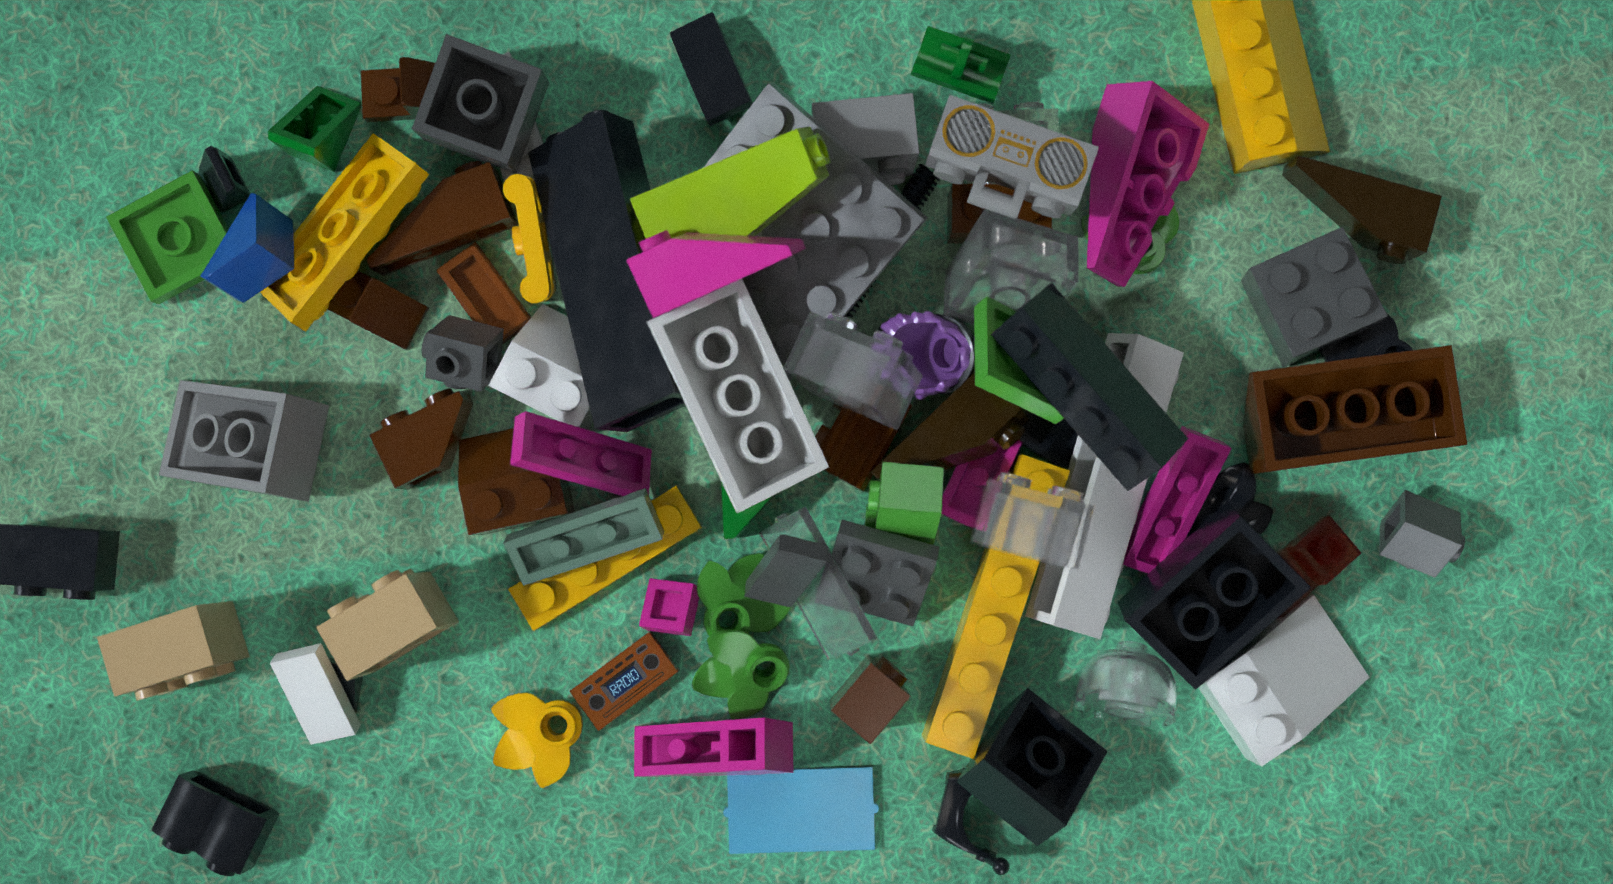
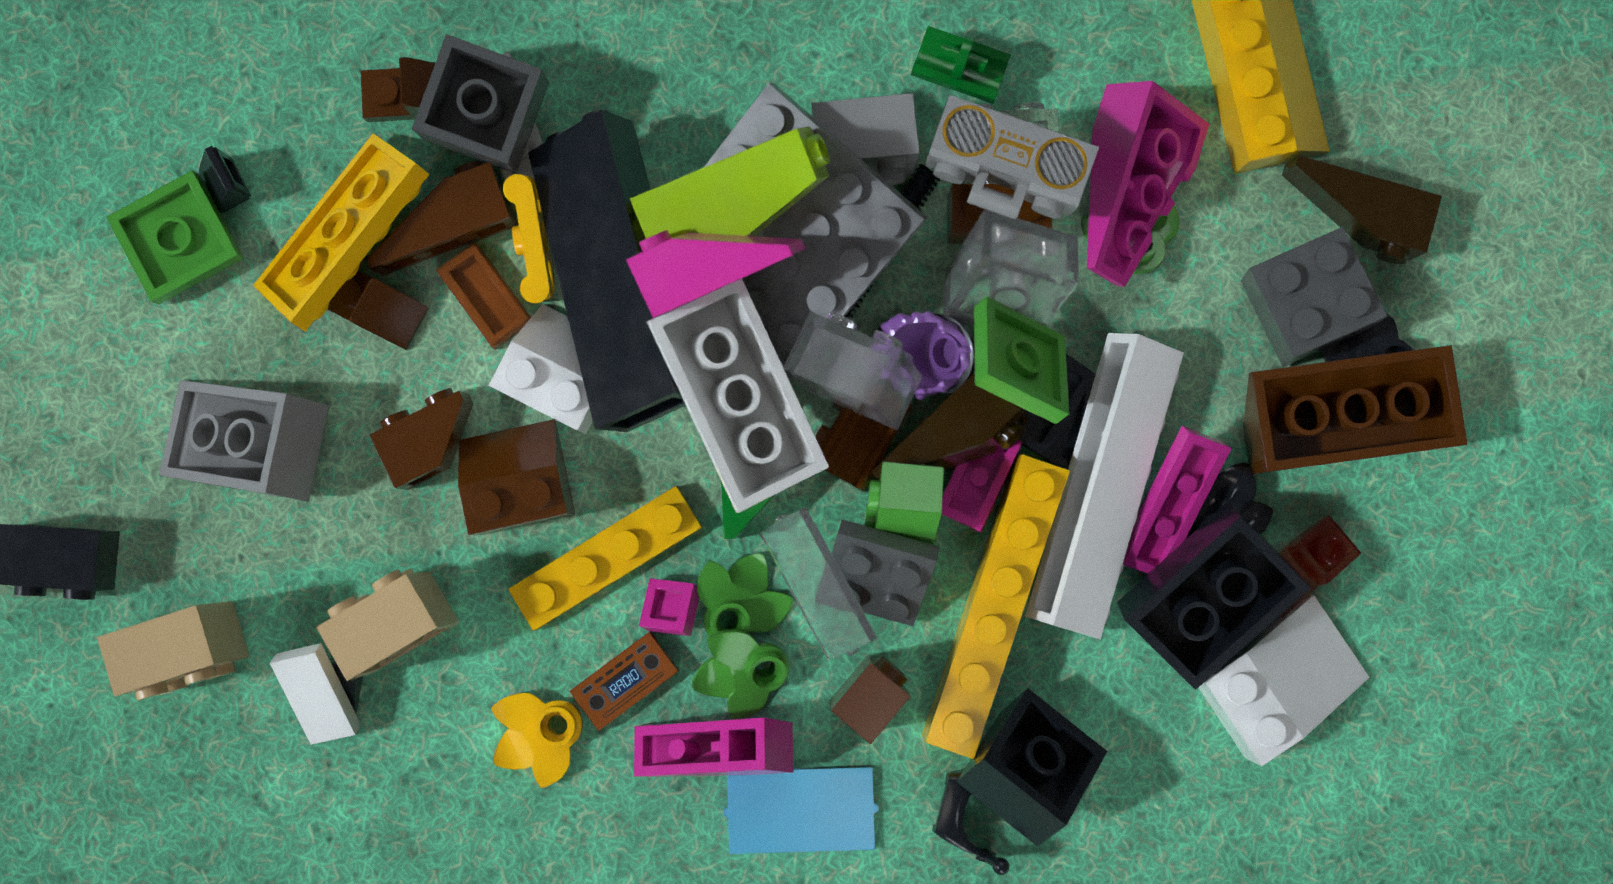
black brick [151,770,280,877] -> none
blue slope [200,193,294,303] -> none
green slope [268,86,361,172] -> none
dark grey brick [421,315,504,392] -> none
sand green hinge [503,488,664,586] -> none
dark pink plate [510,411,652,496] -> none
black slope [670,12,753,126] -> none
dark grey tile [744,534,828,608] -> none
clear brick [969,472,1095,570] -> none
black brick [991,282,1188,491] -> none
clear cylinder [1074,641,1178,727] -> none
dark grey brick [1379,490,1465,578] -> none

